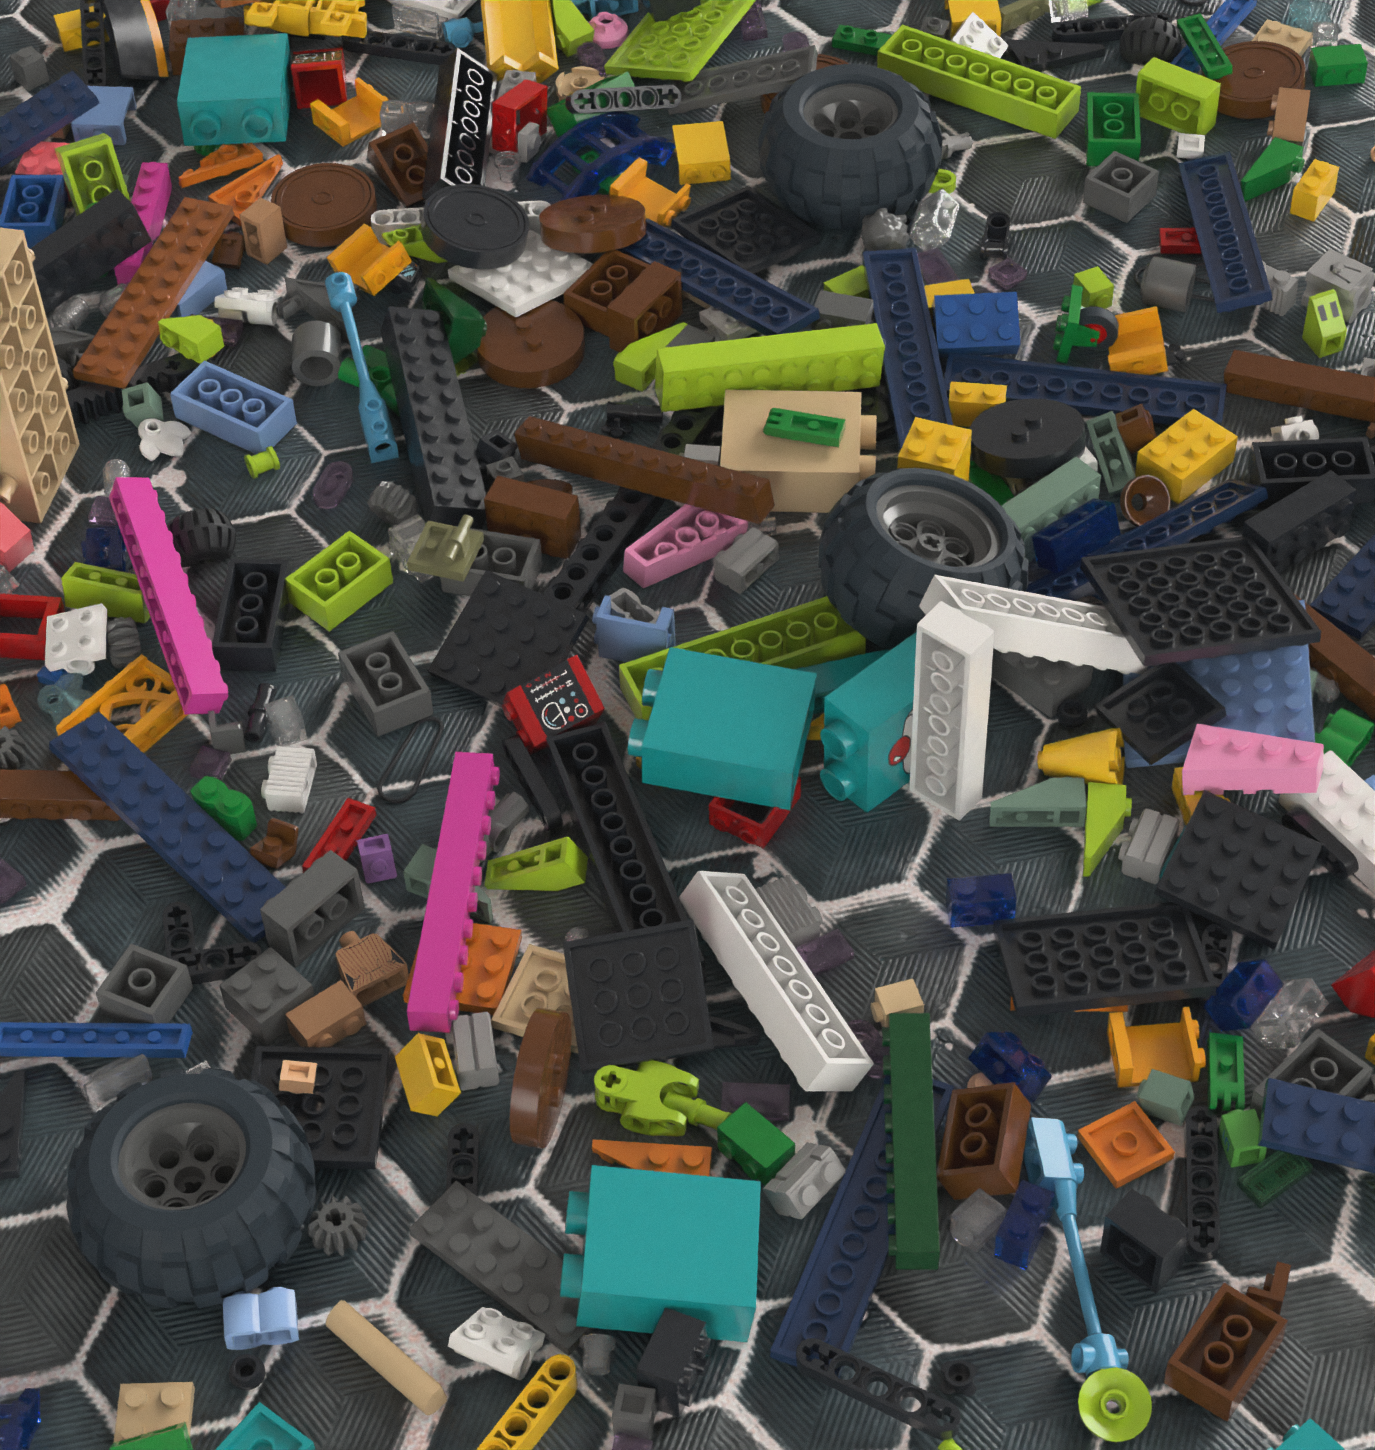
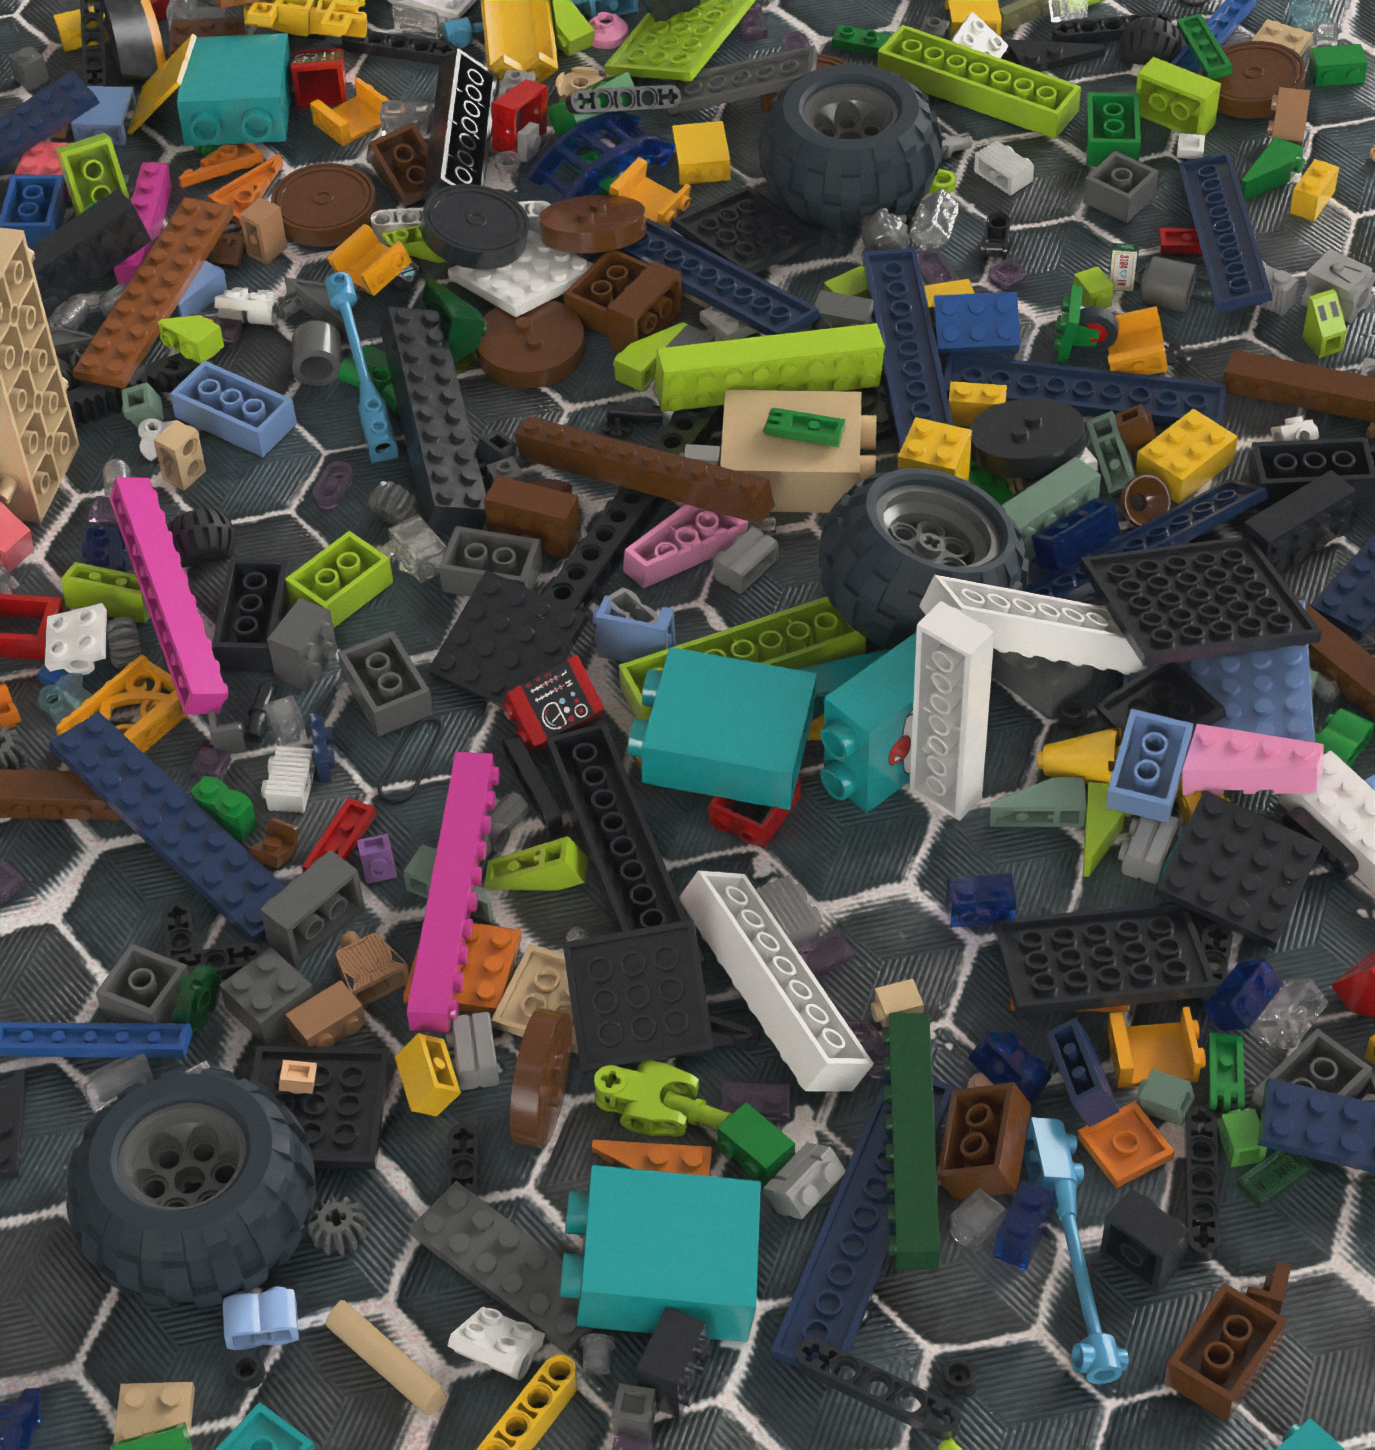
lime bush [244,446,280,479] -> none
olive plate [407,515,484,582] -> none
plate [577,42,608,78] -> none
lime dish [1078,1367,1152,1442] -> none
none -> yellow piece [127,34,196,135]
none -> tan brick [154,420,206,491]
none -> dark green plate [171,965,222,1032]
none -> dark grey brick [267,598,338,690]
none -> dark blue plate [309,712,336,783]
none -> white brick [974,140,1034,196]
none -> dark blue brick [1046,1017,1120,1127]
none -> medium blue brick [1106,709,1193,823]
none -> tile [1108,243,1139,292]

